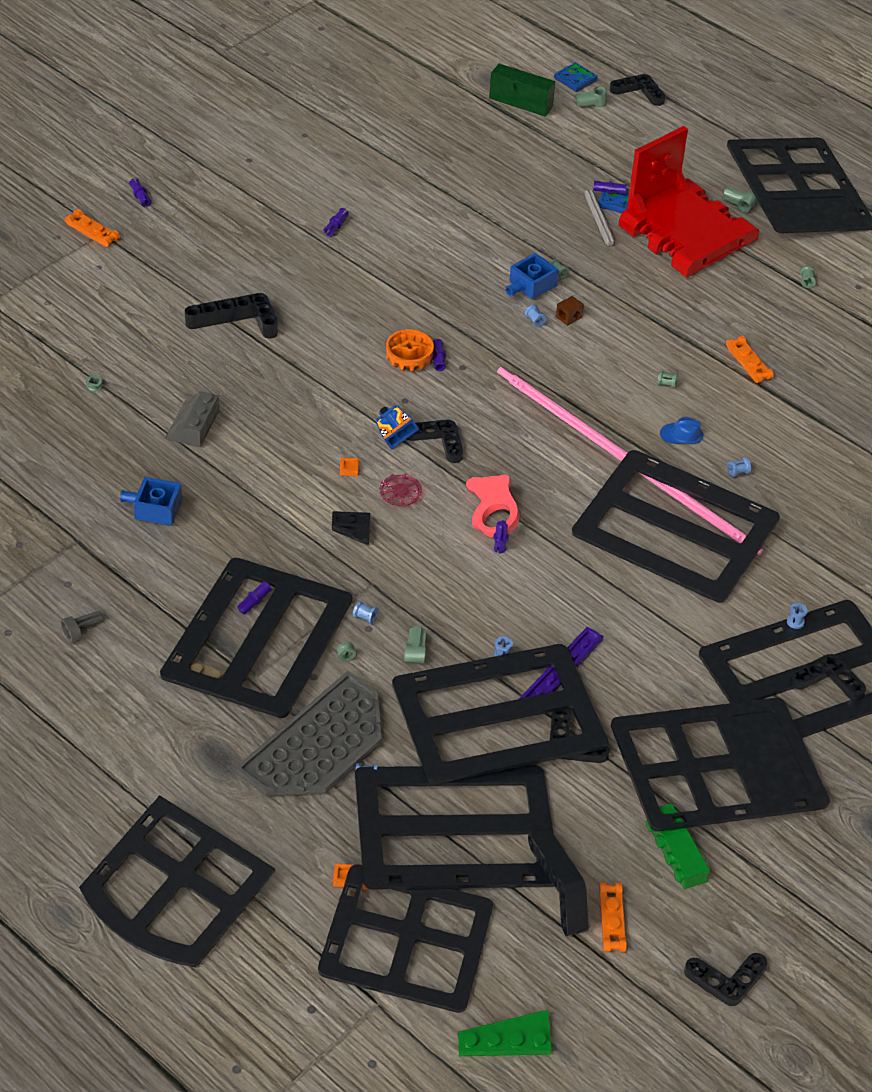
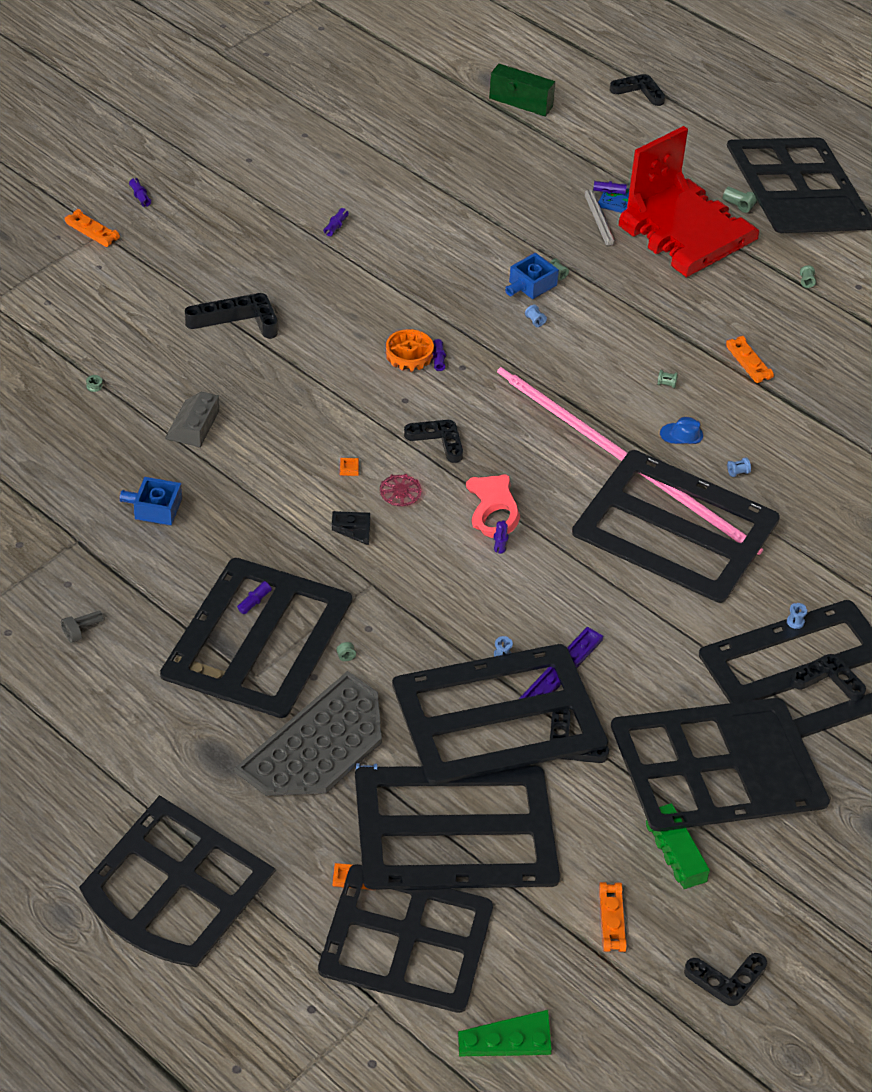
medium blue bush [353,601,378,624] -> none
blue torso [376,406,419,450] -> none
sand green piece [404,626,426,664] -> none
black beam [528,829,589,936] -> none
blue tile [554,62,597,92] -> none
reddish brown brick [556,296,584,326] -> none
sand green piece [575,86,607,107] -> none

